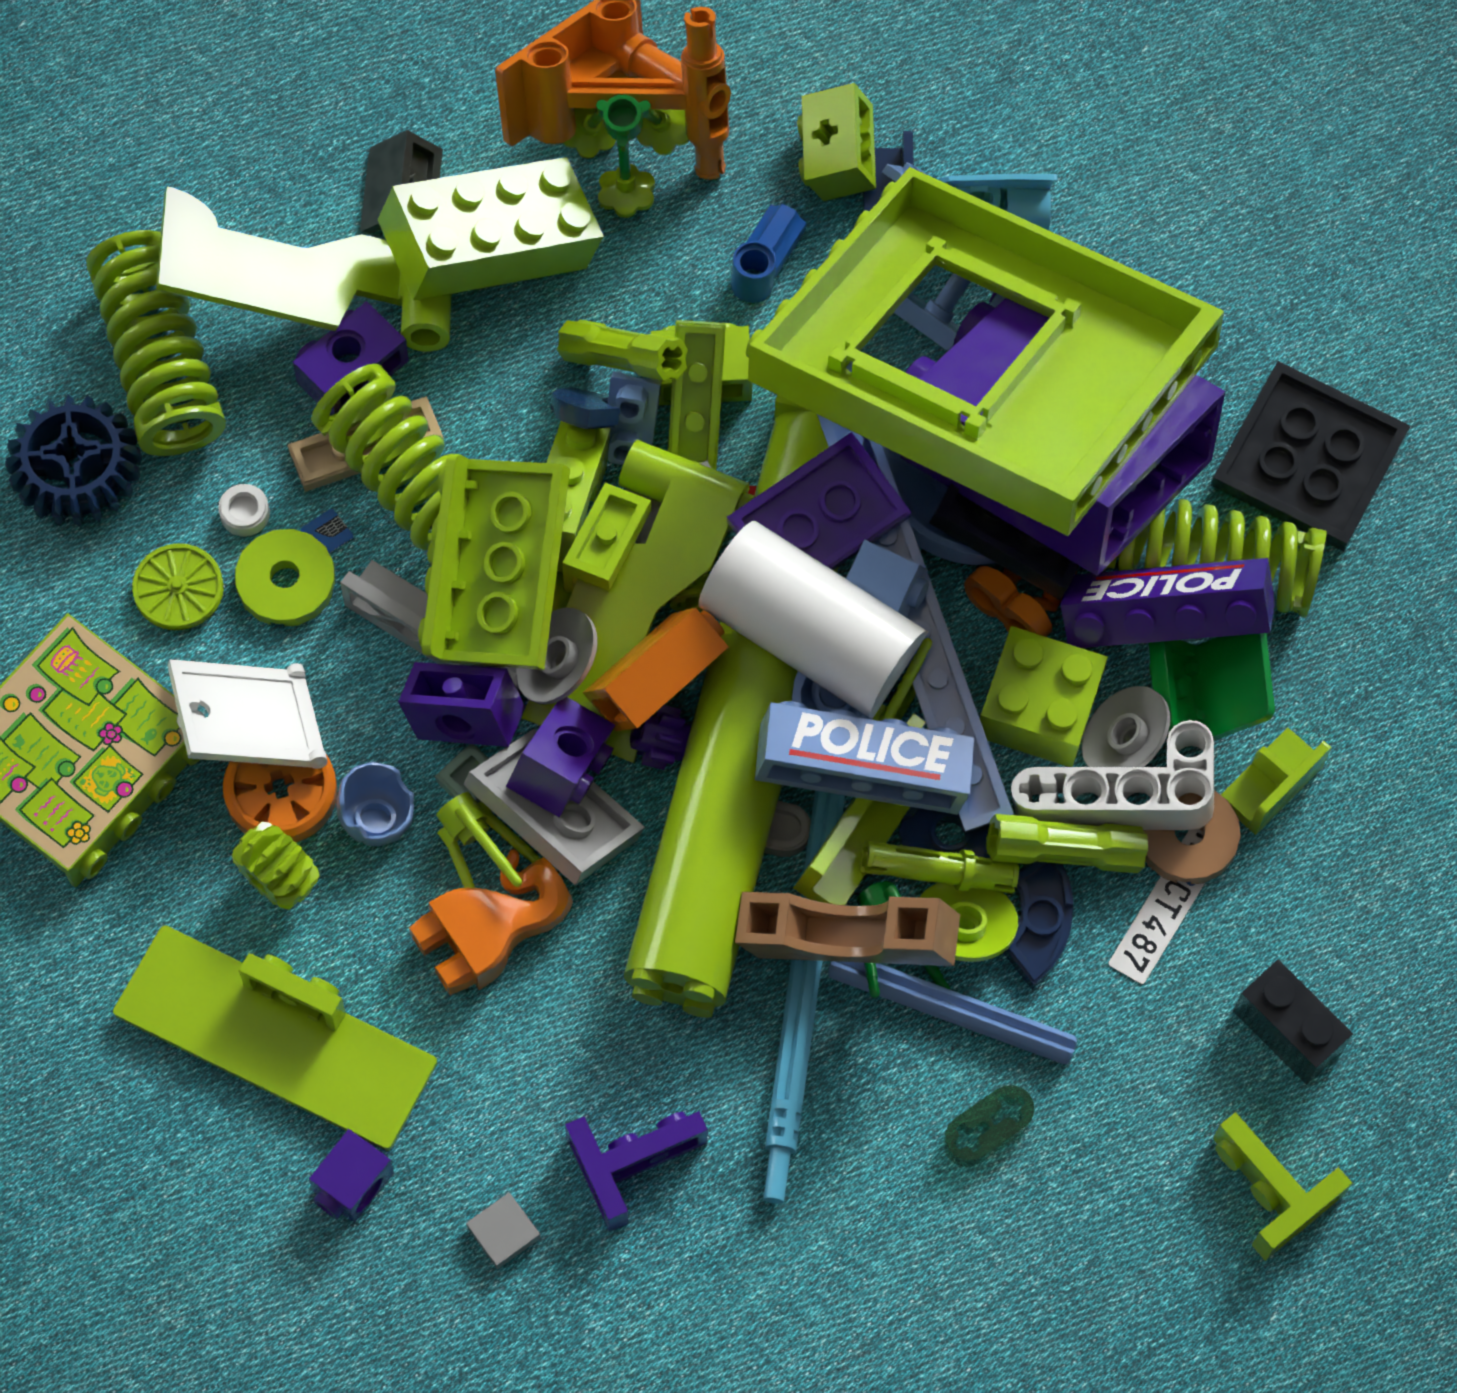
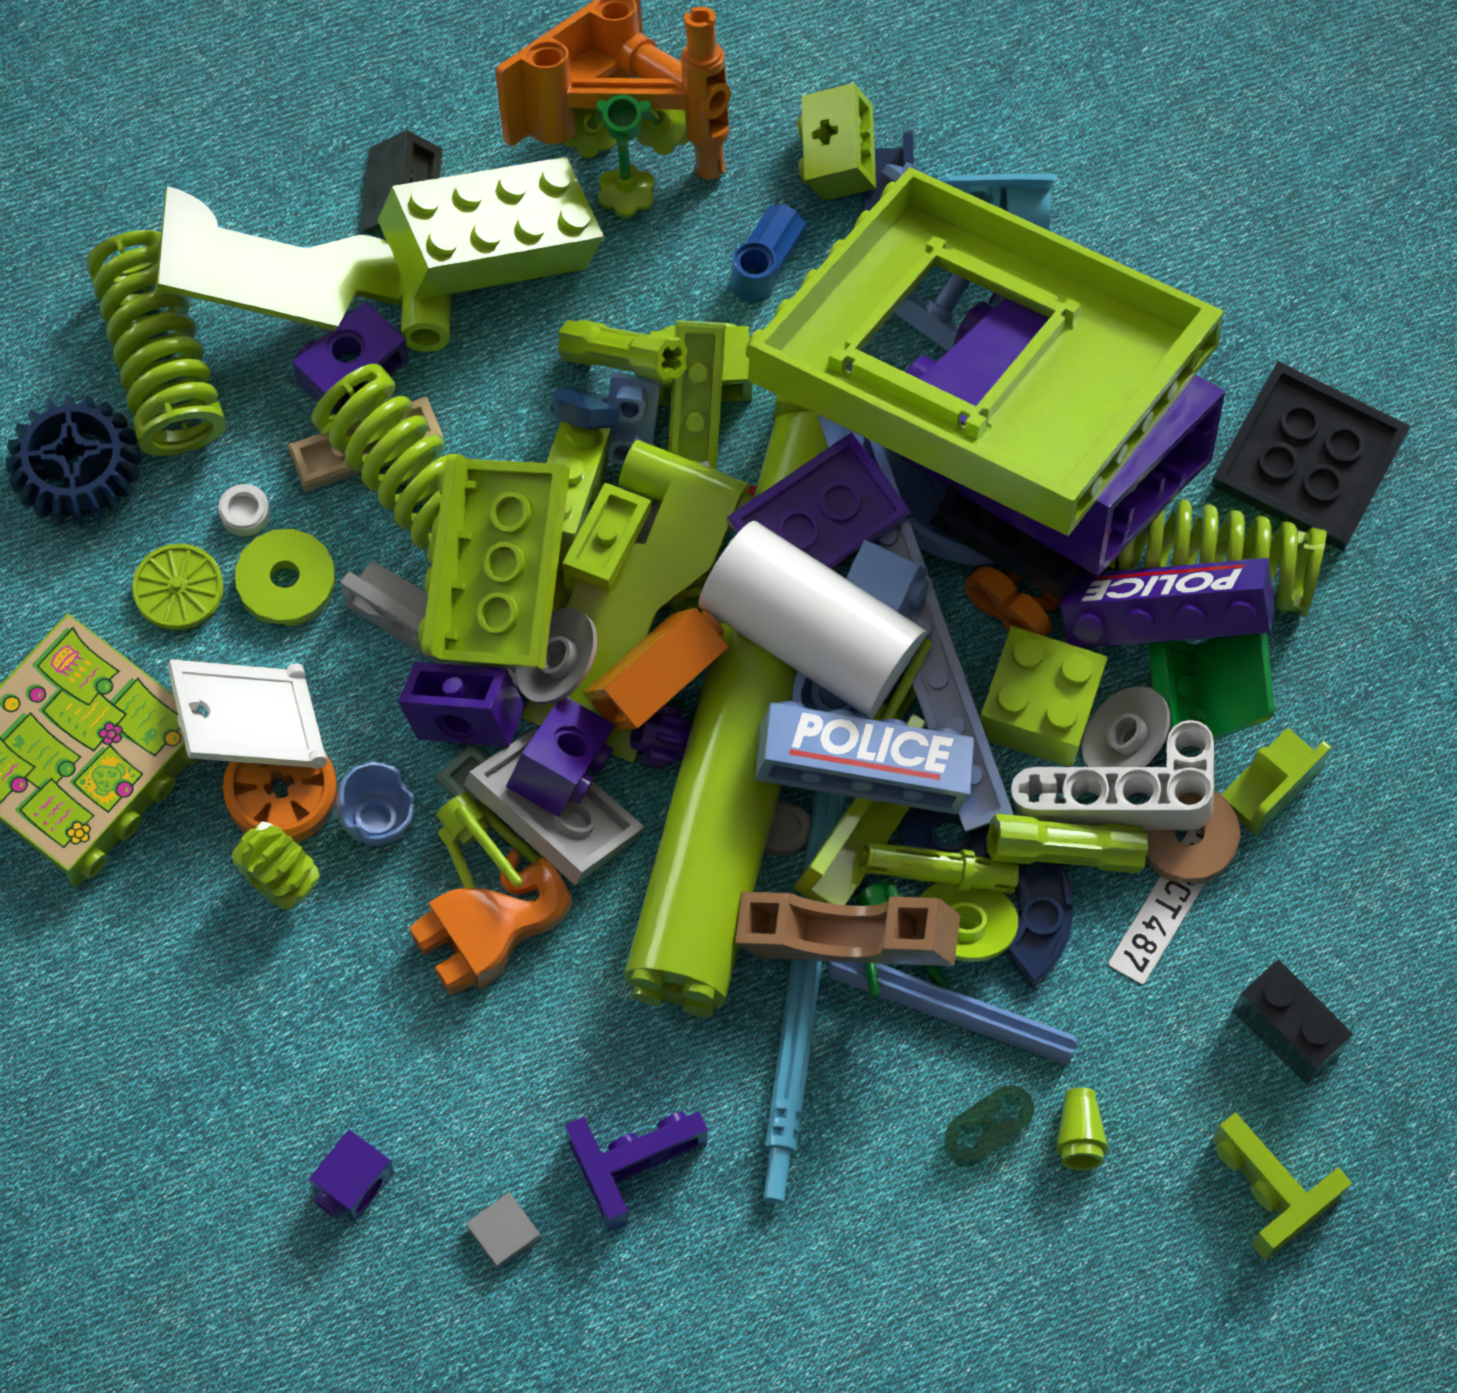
lime bracket [113,925,437,1151] -> none
blue sticker [301,509,353,554] -> none
none -> lime cone [1056,1088,1109,1171]

